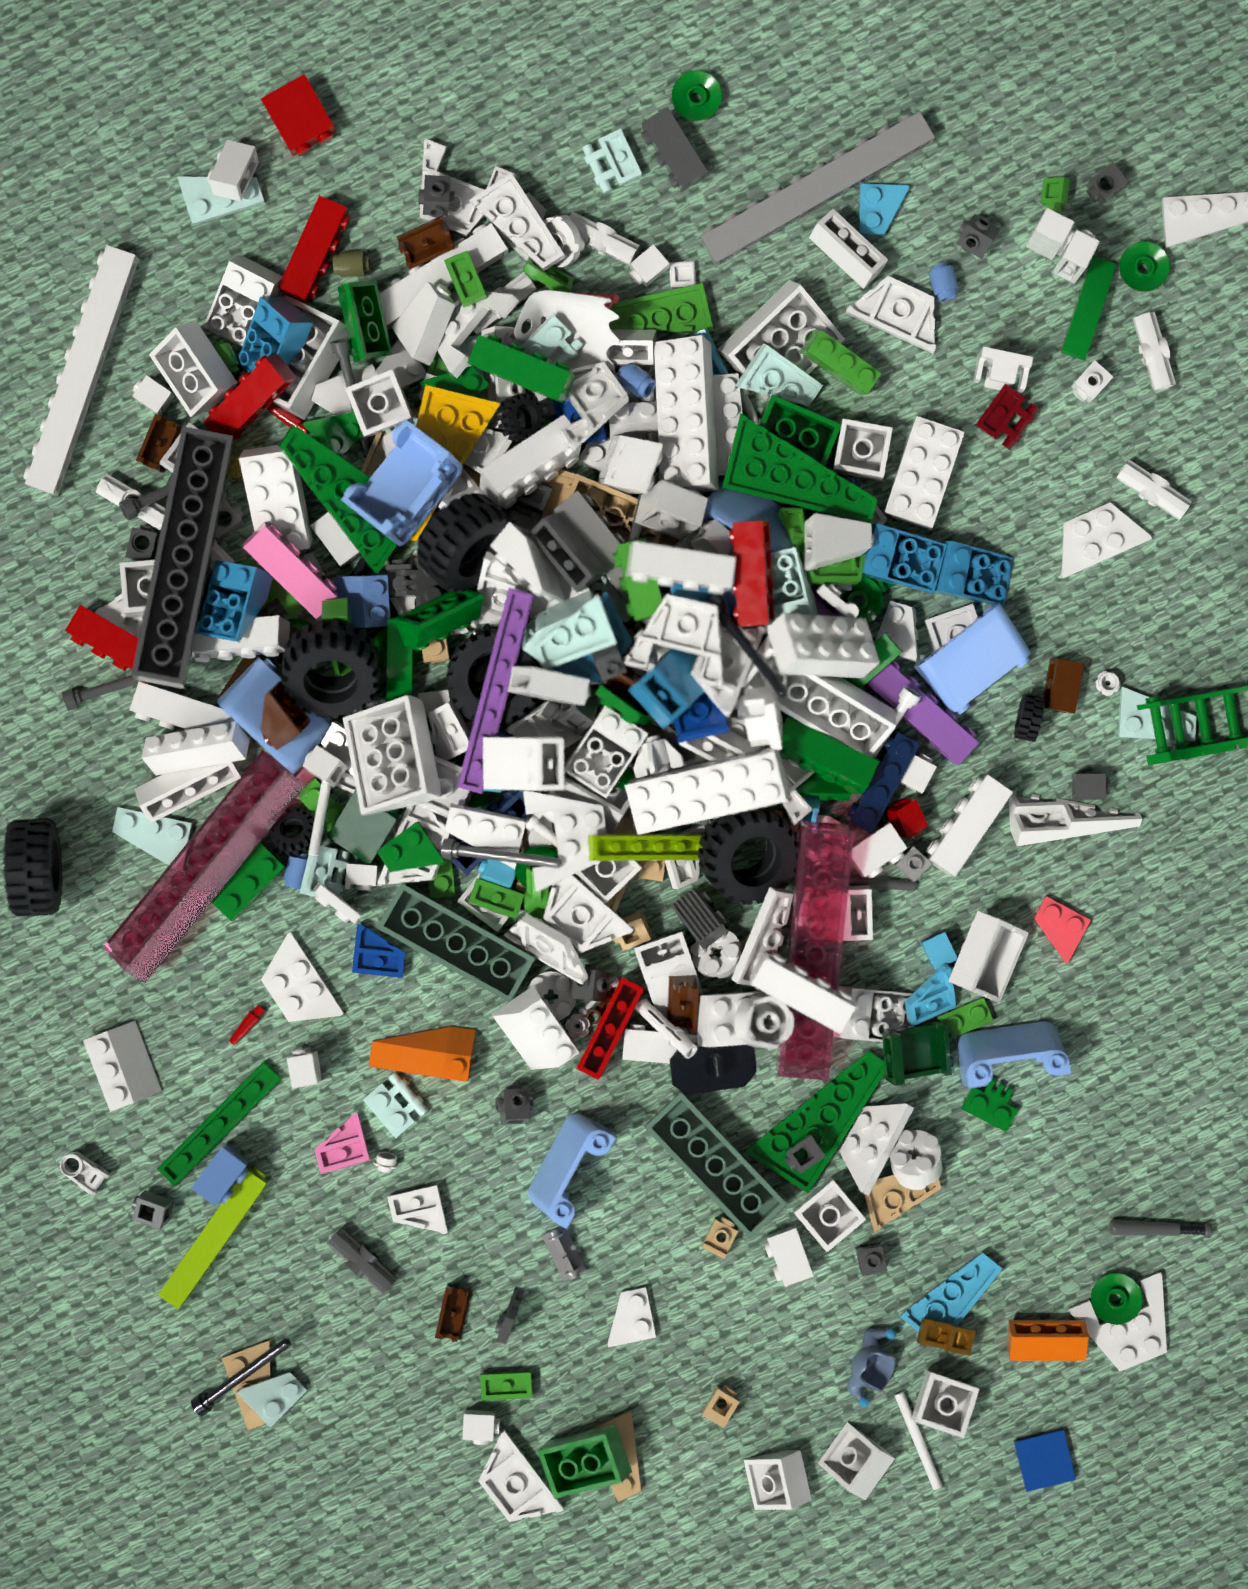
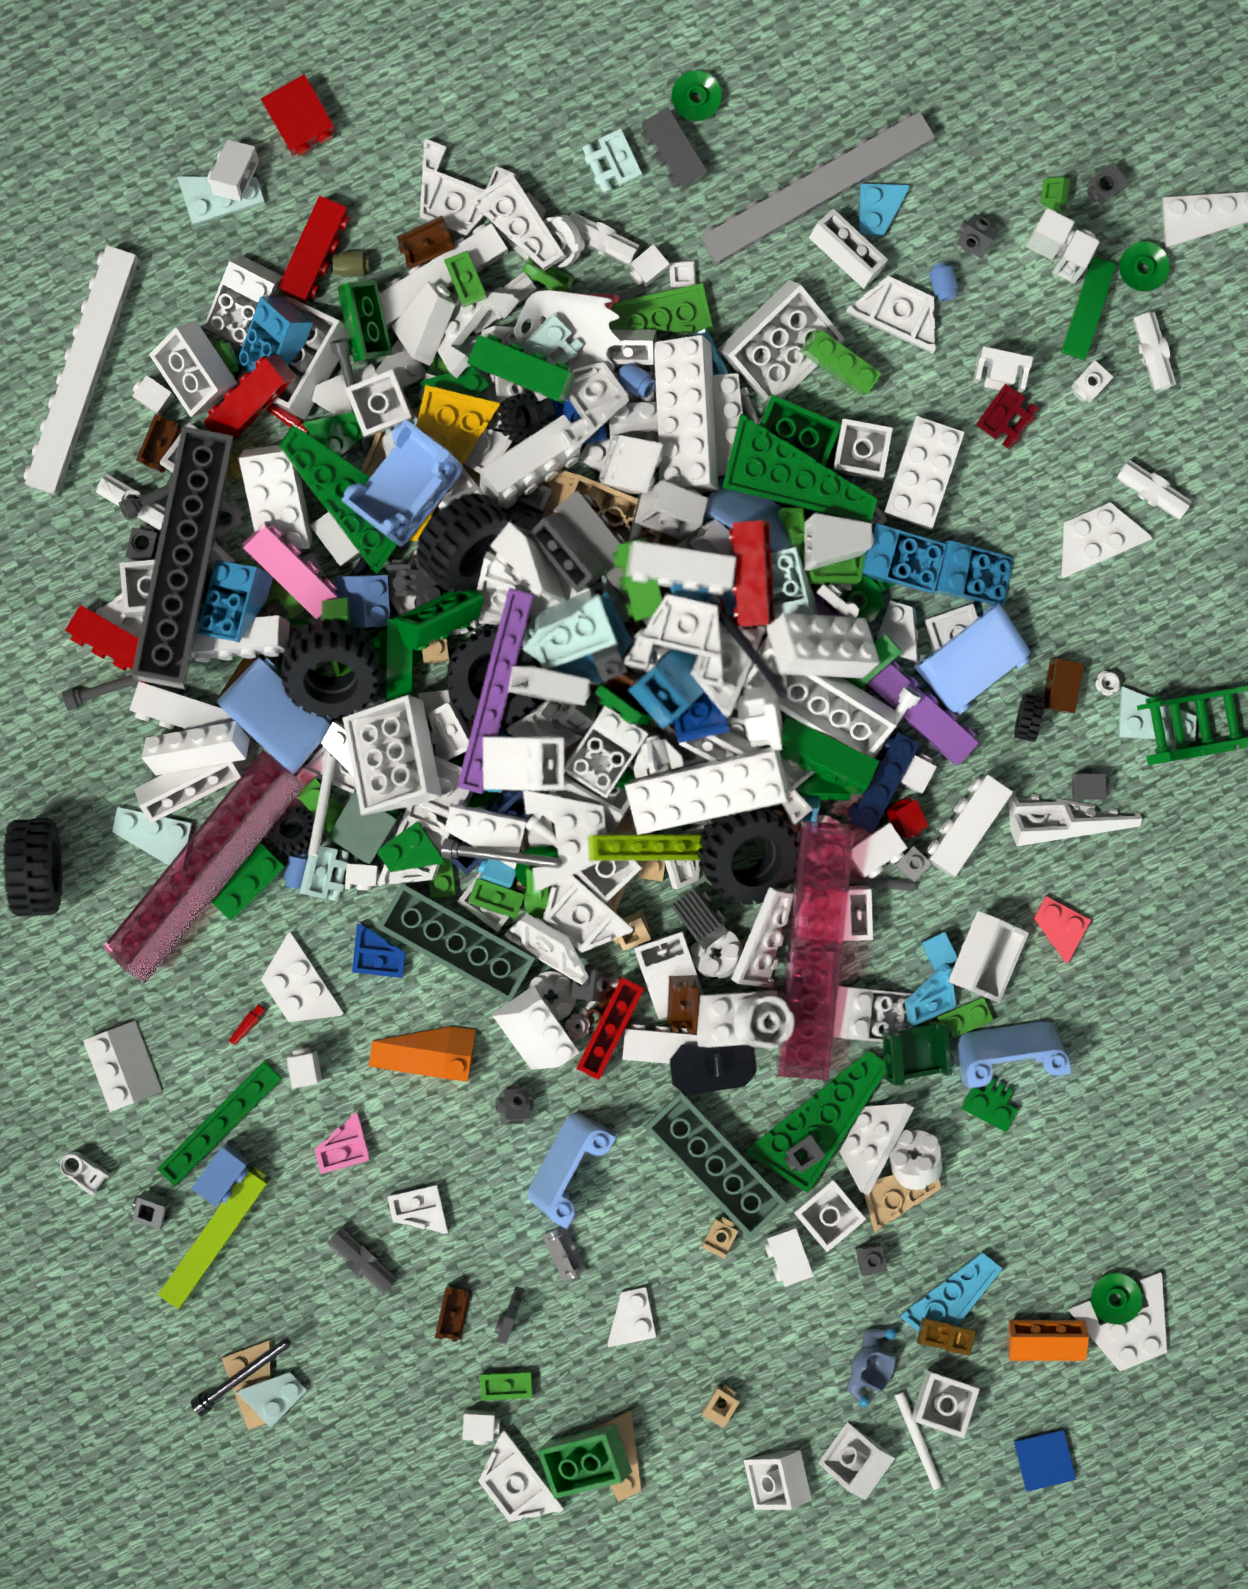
reddish brown slope [261,681,311,751] -> none
white brick [302,745,348,788] -> none
white wing [313,881,361,924] -> none
light aqua plate [363,1072,428,1138] -> none
white plate [373,1152,398,1173] -> none
dark grey brick [418,175,455,217] -> none
white pin [635,999,697,1059] -> none
light aqua wing [735,343,823,406] -> none
white brick [750,952,856,1034] -> none
dark grey piece [1109,1219,1212,1238] -> none

